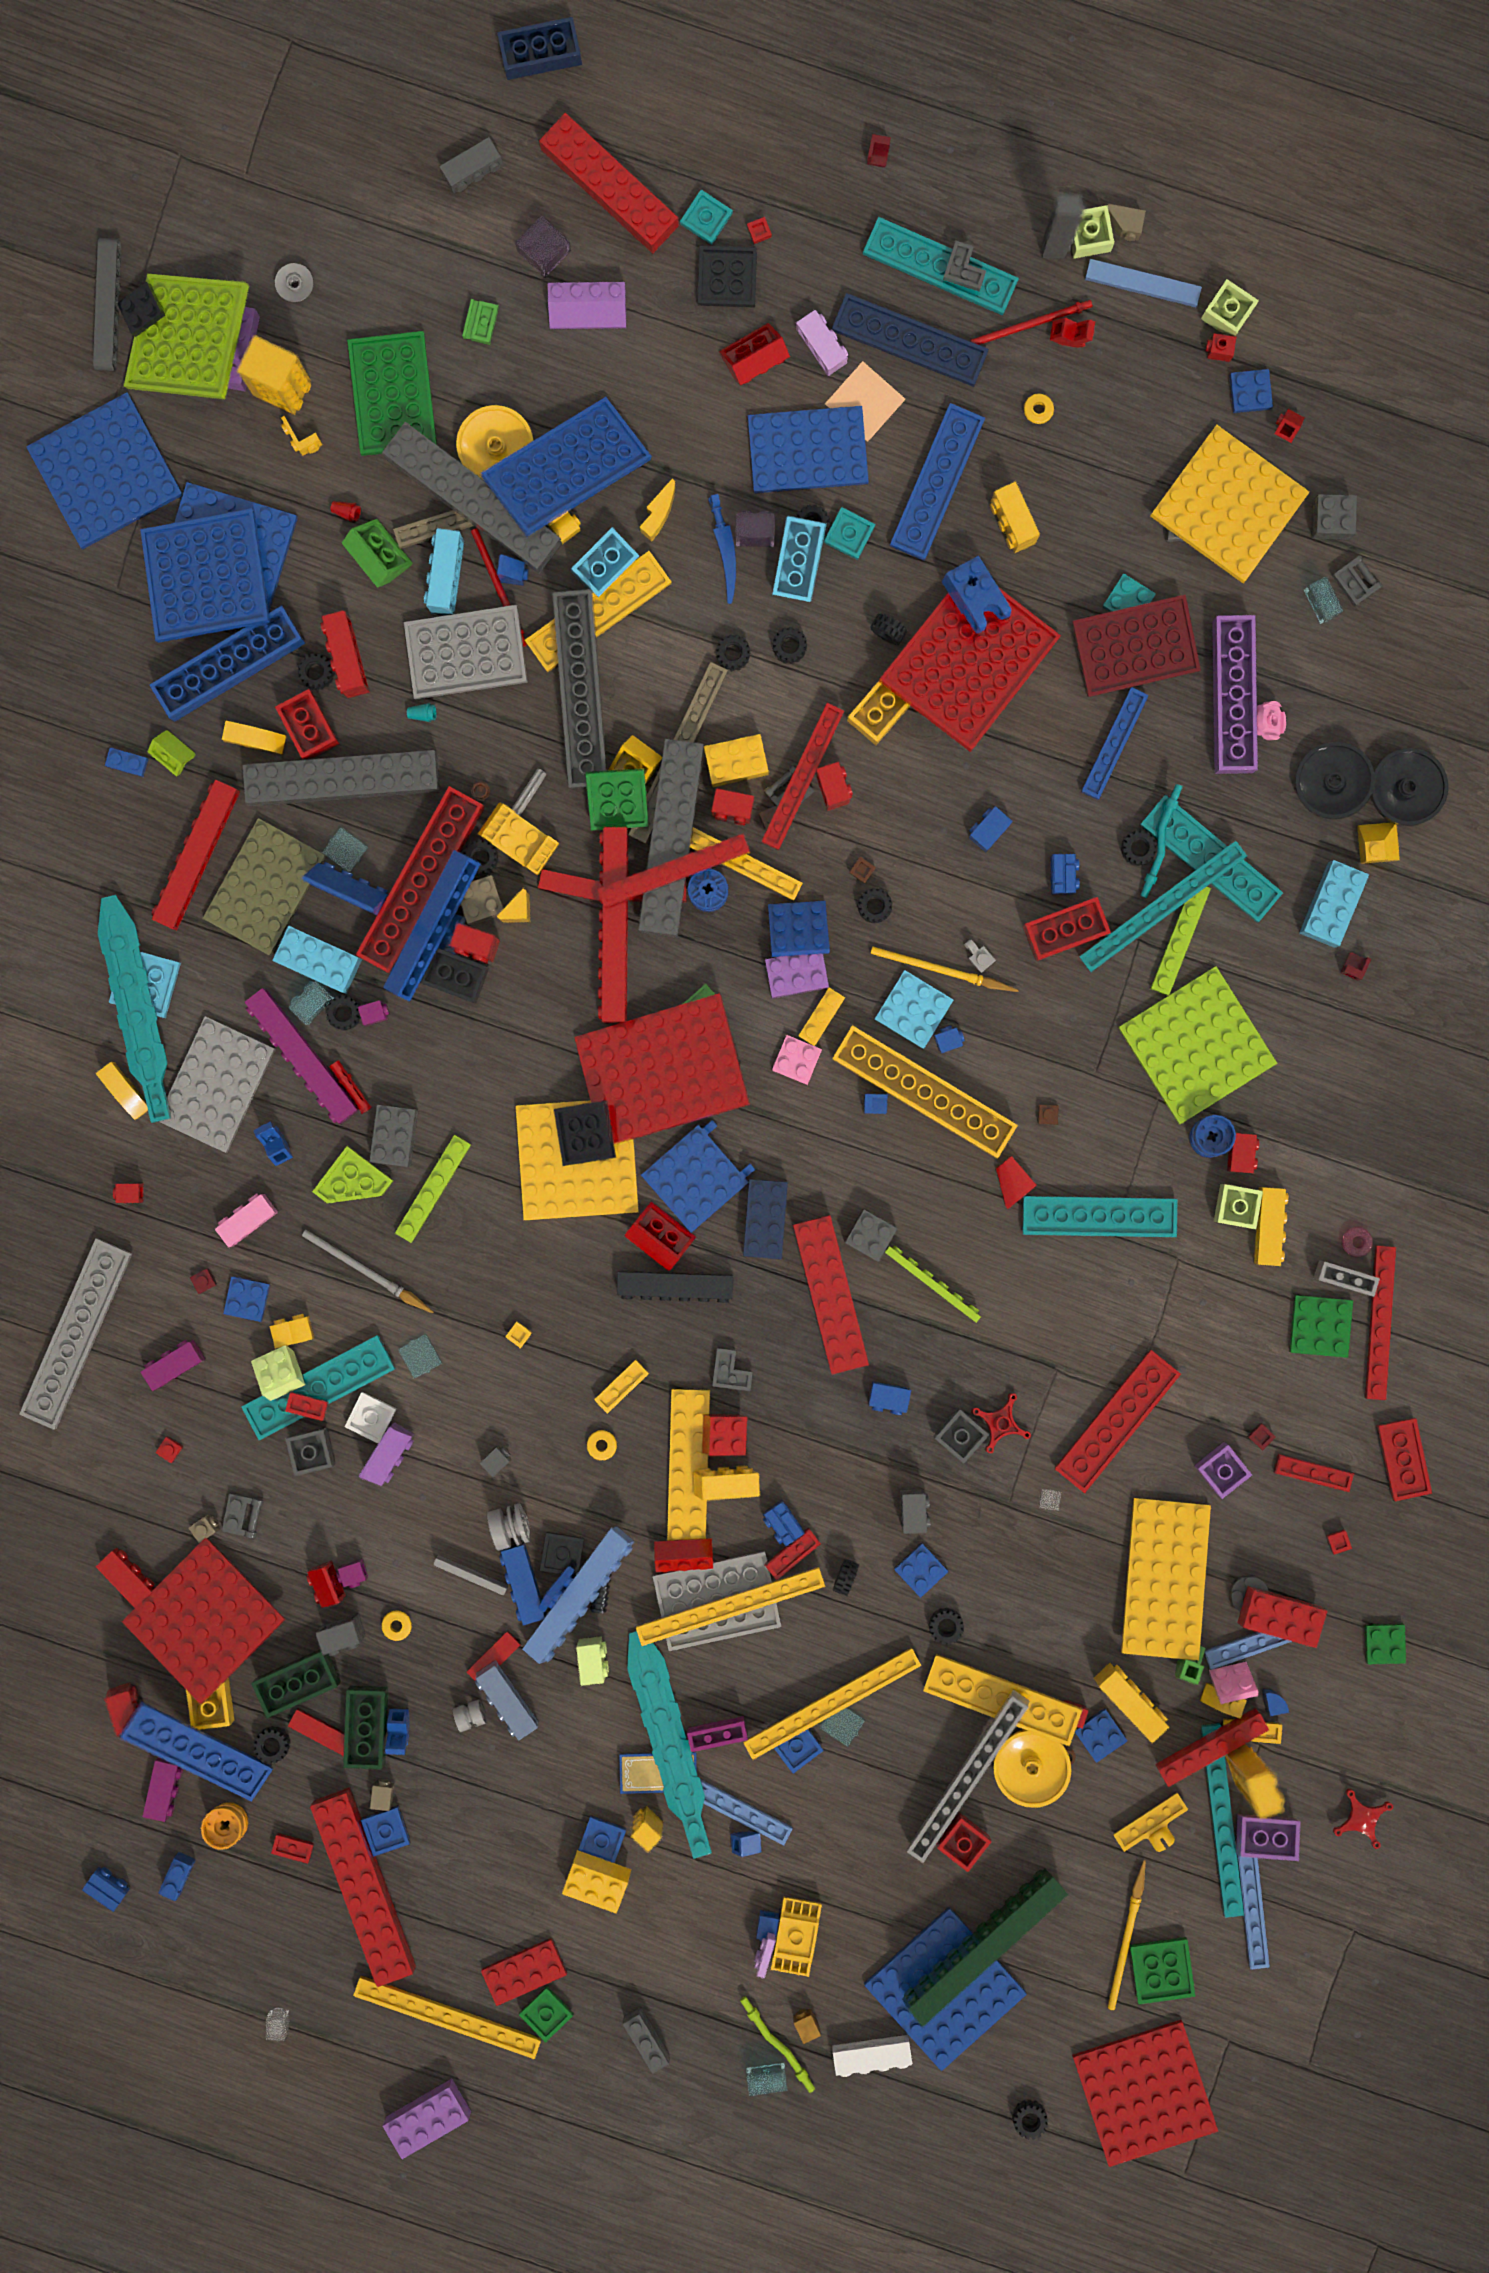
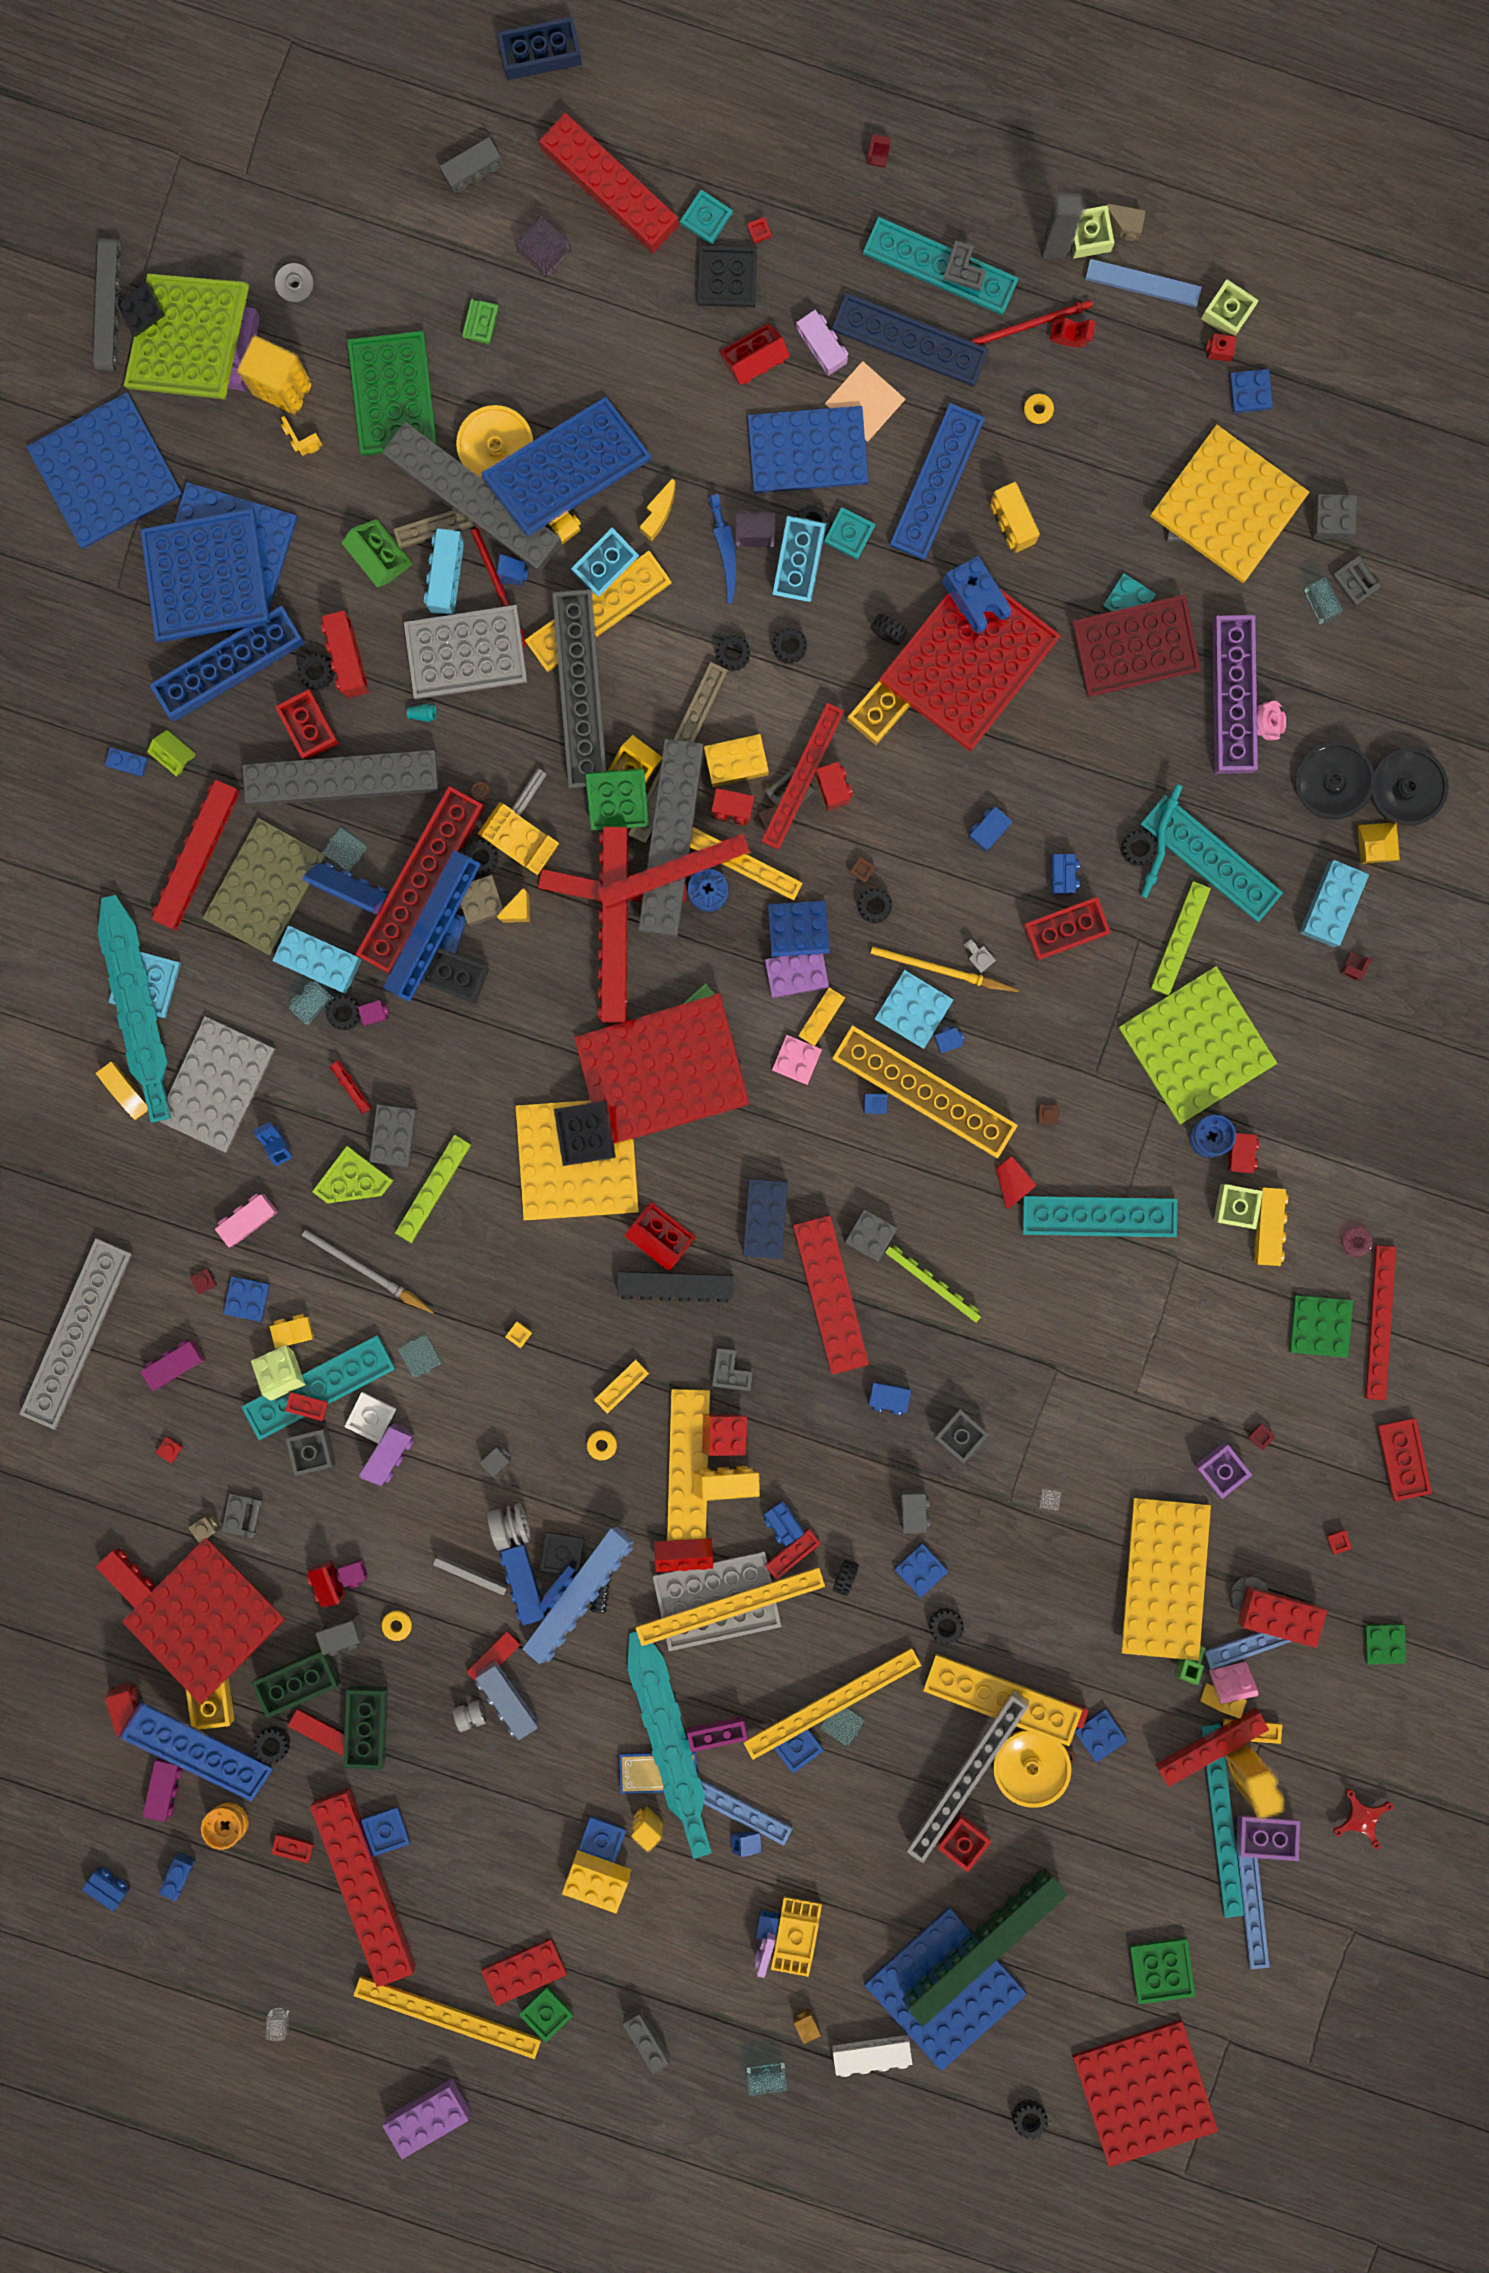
red brick [113,1183,143,1203] -> none
yellow slope [222,721,287,755] -> none
magenta brick [245,988,359,1124] -> none
red cone [330,501,361,522] -> none
dark tan brick [370,1779,395,1811] -> none
blue brick [385,1709,410,1755] -> none
red brick [450,923,500,964] -> none
medium lavender slope [548,282,626,329] -> none
yellowish green brick [576,1636,609,1686] -> none
blue plate [641,1120,755,1233] -> none
lime bar [740,1996,815,2093] -> none
red piece [971,1393,1031,1453] -> none
red plate [1054,1349,1181,1493] -> none
teal plate [1079,841,1247,973] -> none
blue plate [1081,687,1149,800] -> none
yellow brick [1094,1663,1169,1743] -> none
yellow piece [1107,1860,1146,2010] -> none
yellow plate [1113,1793,1188,1852] -> none
blue brick [1262,1689,1289,1716] -> none
red brick [1274,409,1305,443] -> none
red tile [1274,1454,1354,1492] -> none
light grey brick [1313,1260,1380,1297] -> none

